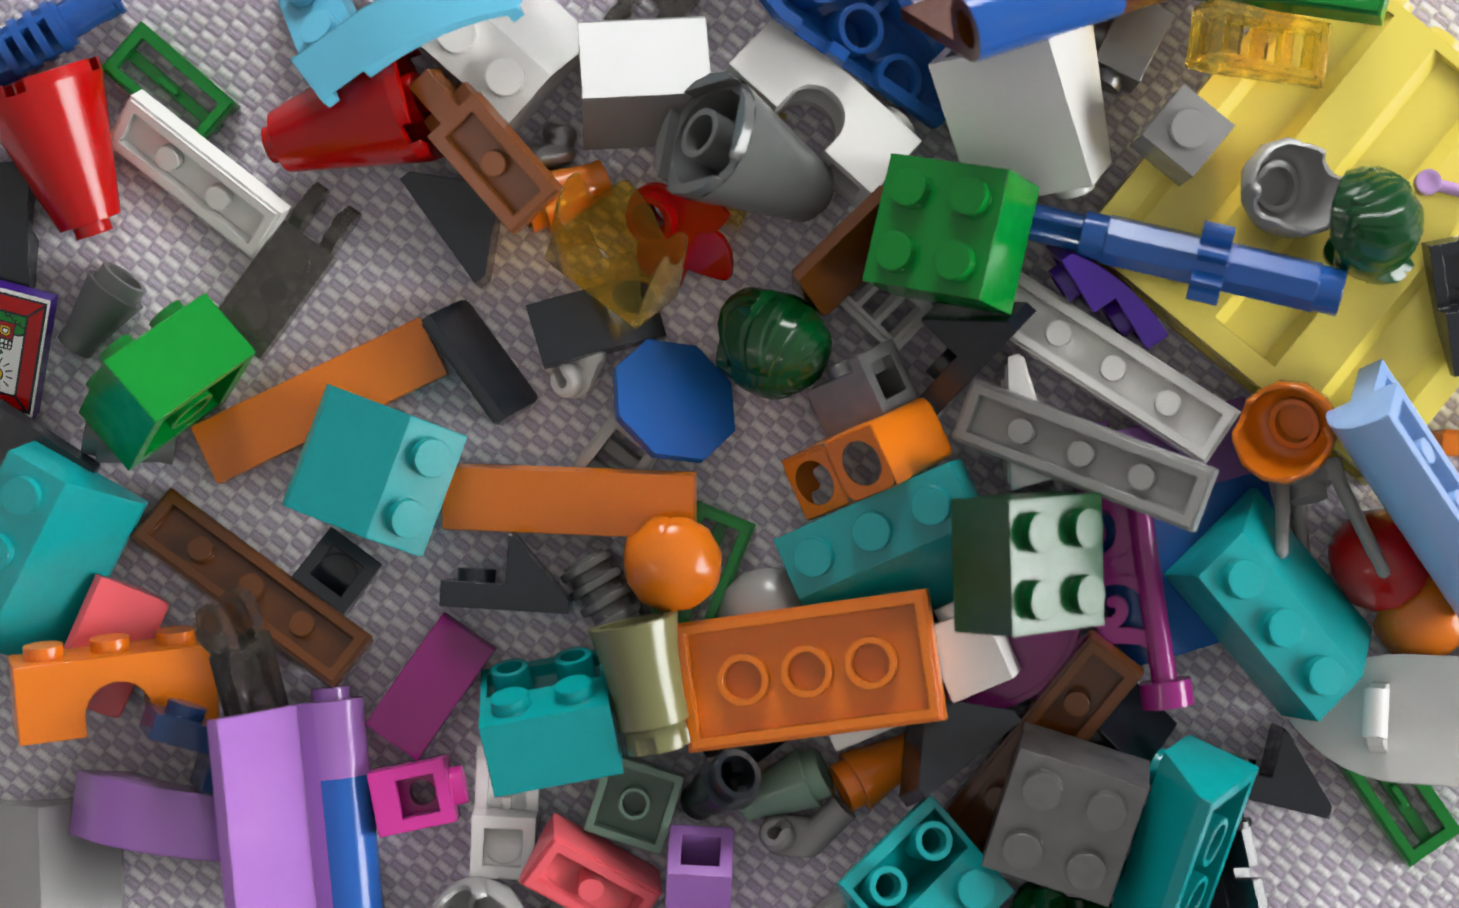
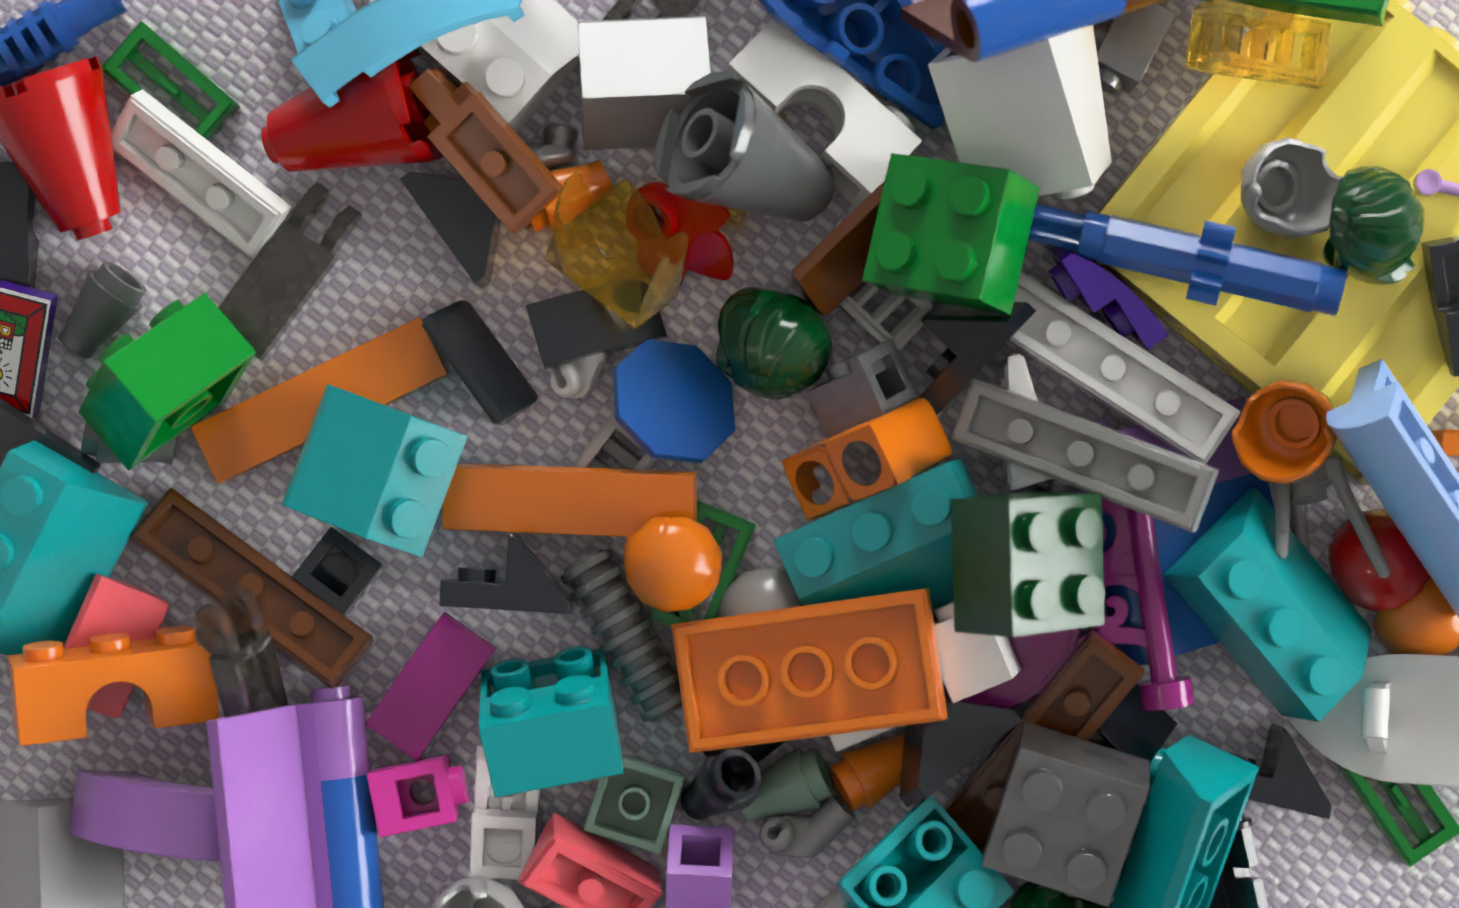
dark blue bracket [139,698,214,796] -> none
olive plant [588,611,691,757] -> none
light grey brick [1130,84,1235,186] -> none

